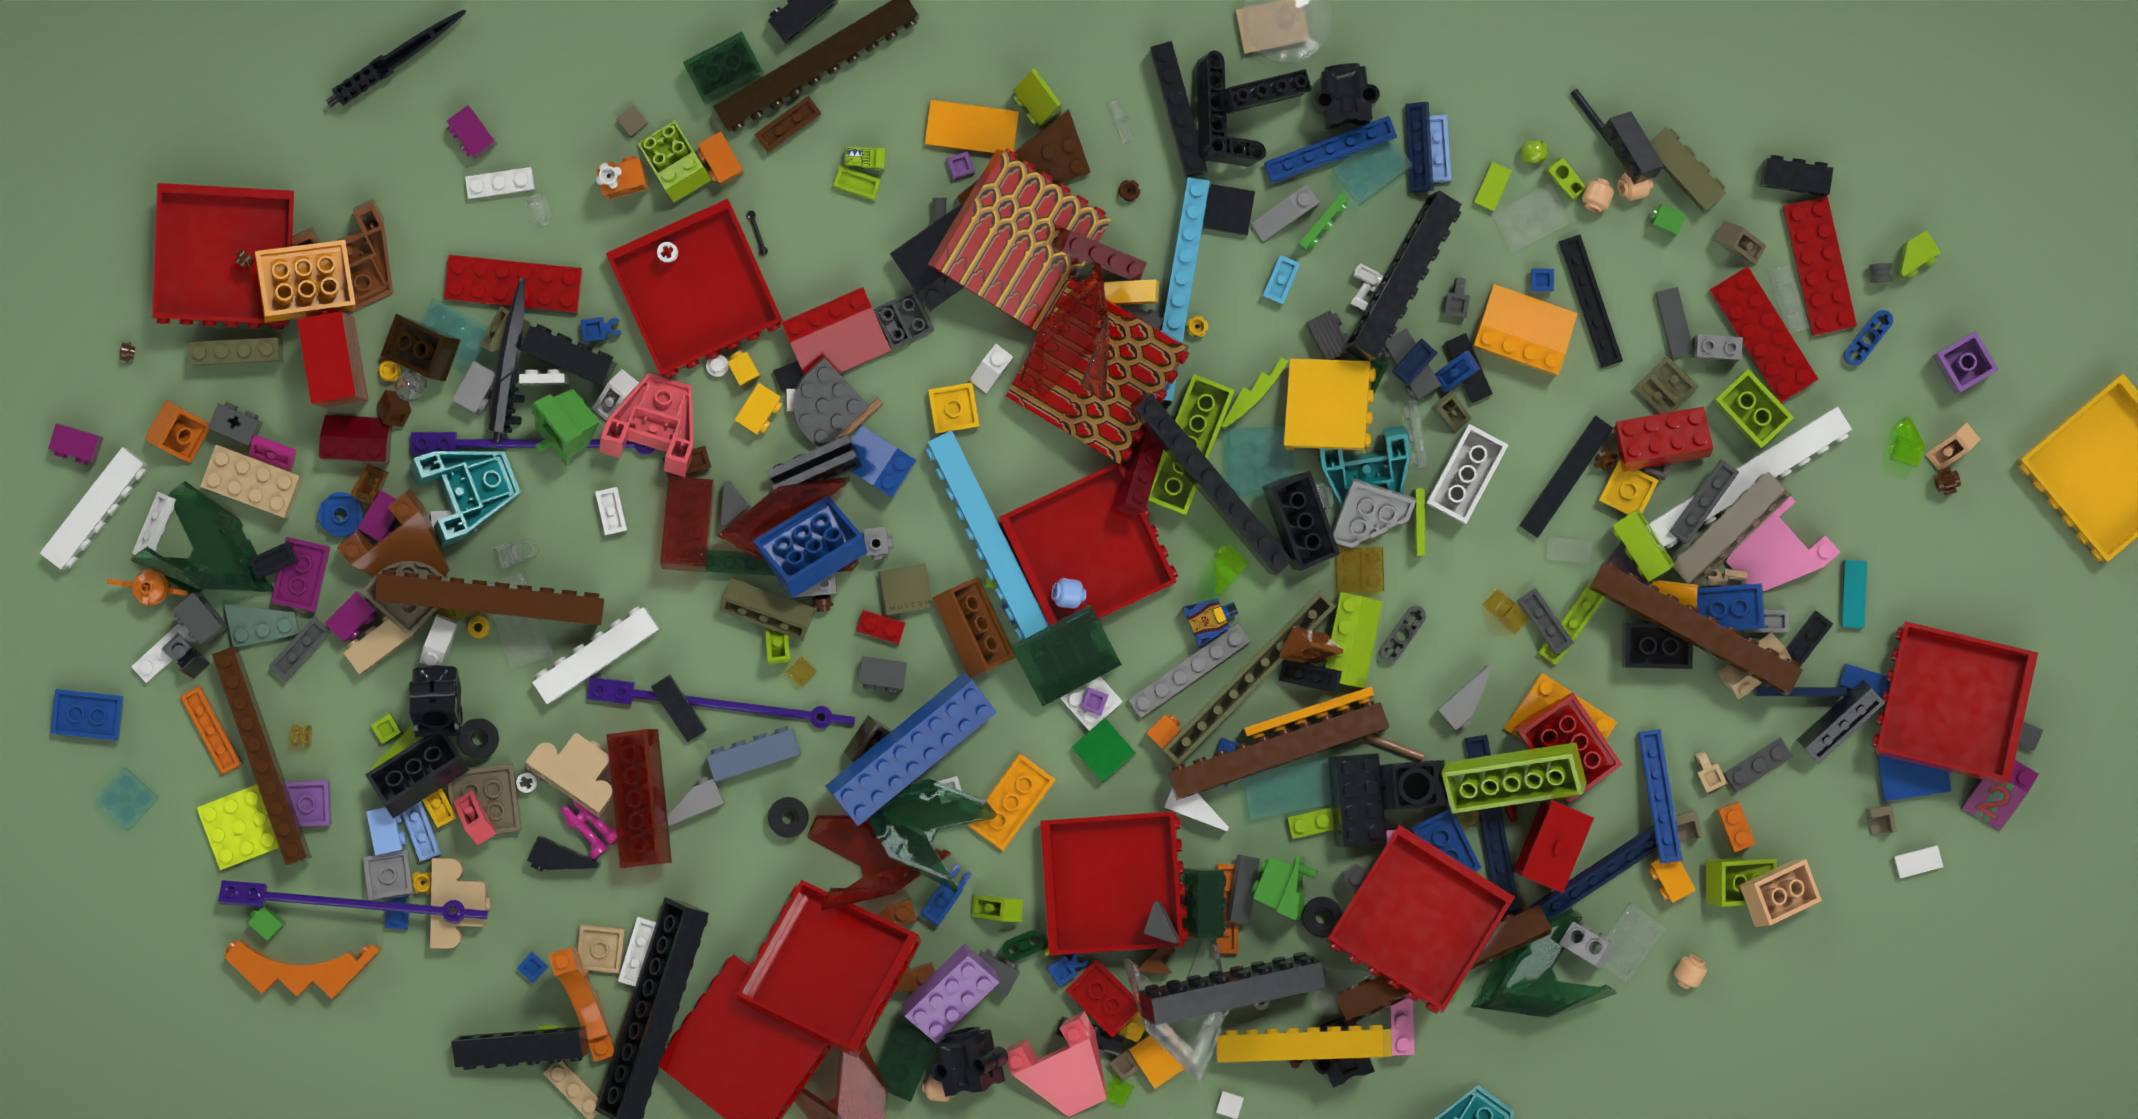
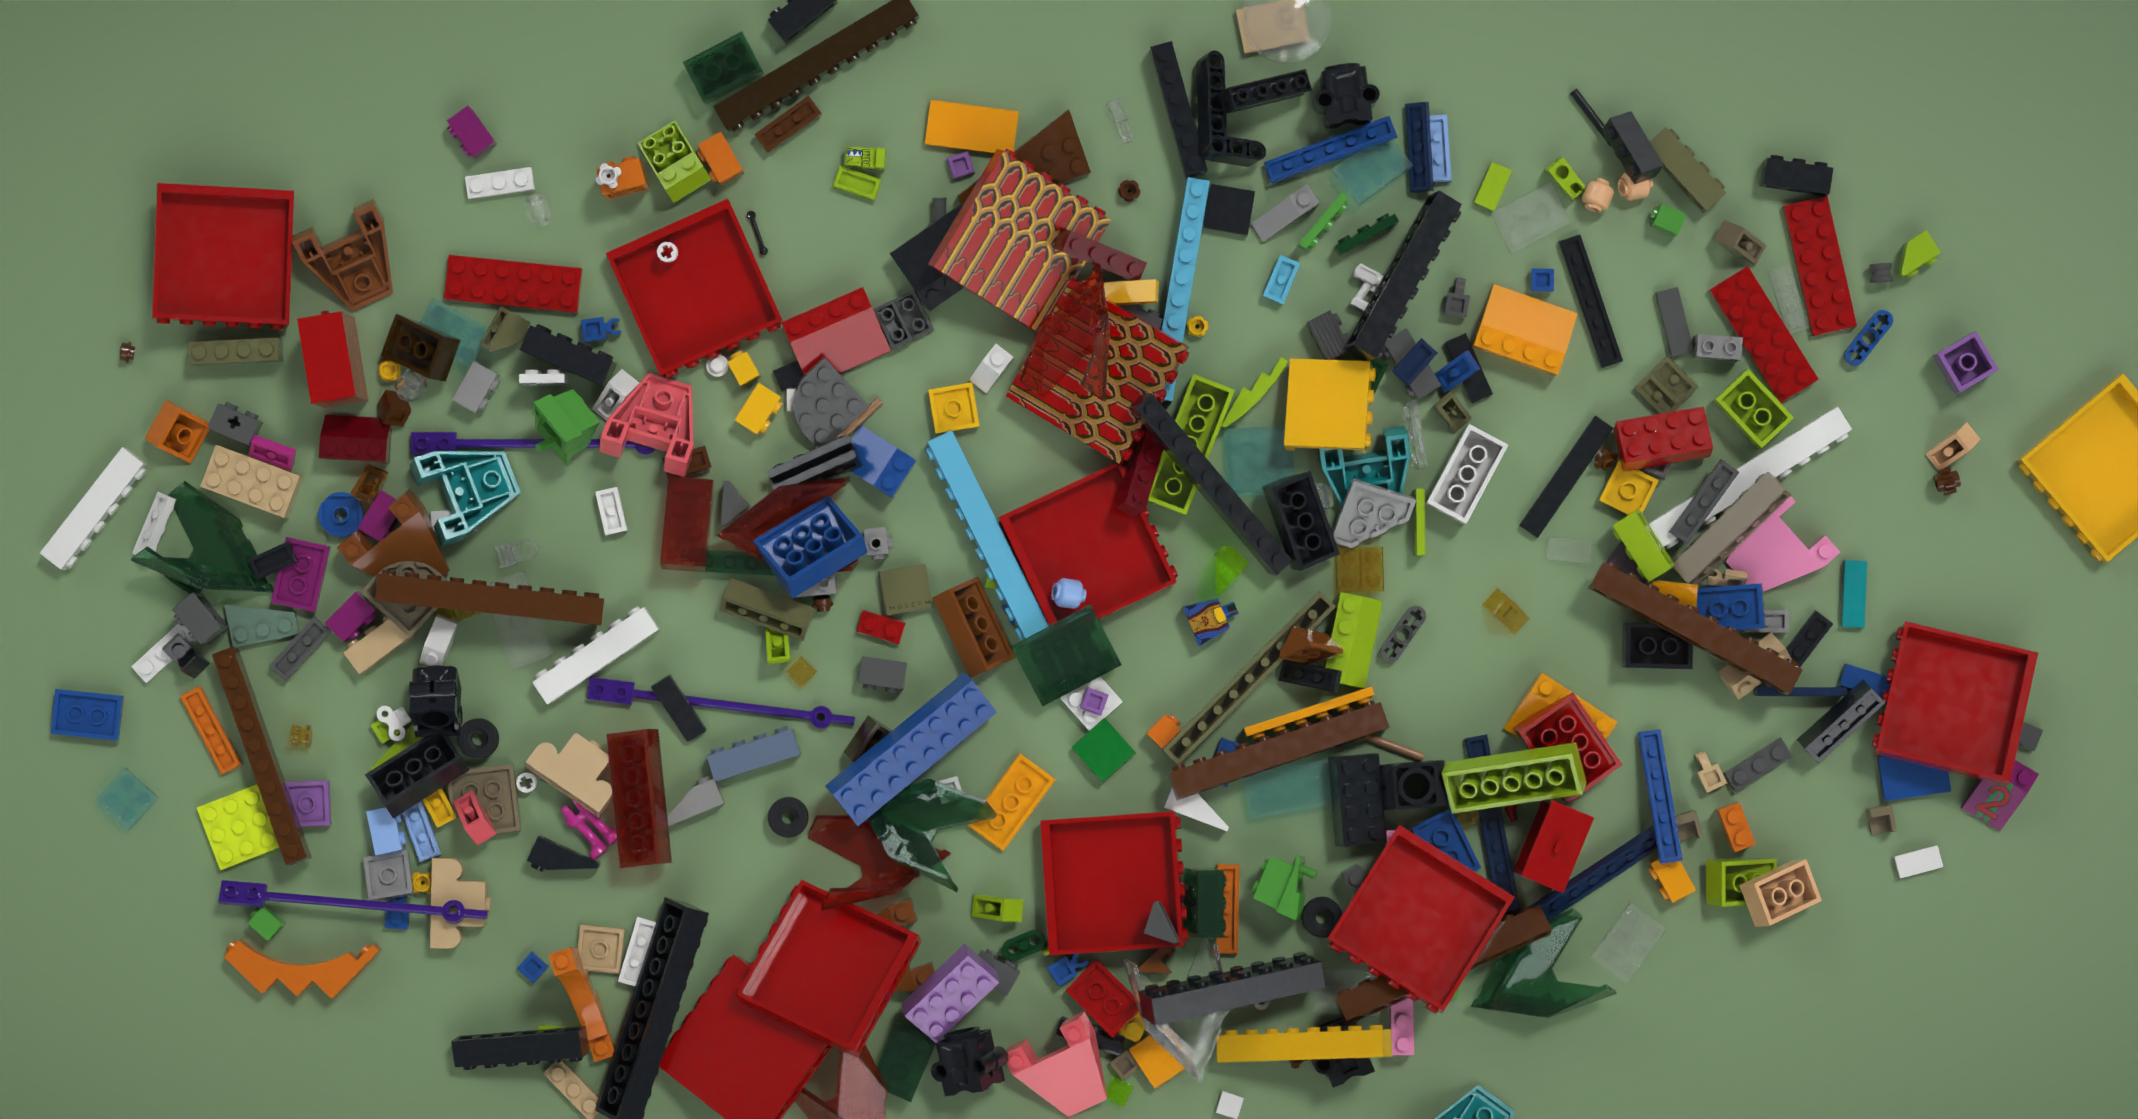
magenta brick [48,423,103,465] -> none
orange helmet [107,569,188,606] -> none
reddish brown plate [234,249,255,269] -> none
light orange slope [255,240,356,323] -> none
black piece [326,10,466,107] -> none
yellow plate [468,616,490,638] -> none
black piece [487,277,525,443] -> none
dark tan tile [616,105,648,137] -> none
blue hinge [920,863,972,926] -> none
light nougat head [922,1073,955,1102] -> none
lime slope [1013,68,1062,128] -> none
light grey plate [1128,623,1251,718] -> none
dark grey tile [1226,855,1260,925] -> none
lime plate [1287,807,1334,839] -> none
light grey slope [1437,666,1491,731] -> none
dark grey tile [1517,588,1574,655] -> none
lime piece [1520,141,1549,163] -> none
lime tile [1537,581,1606,666] -> none
light grey brick [1559,921,1615,971] -> none
light nougat head [1674,954,1707,989] -> none
clear neon green slope [1888,416,1925,468] -> none
none -> white piece [377,706,411,741]
none -> dark green plate [1335,213,1399,256]

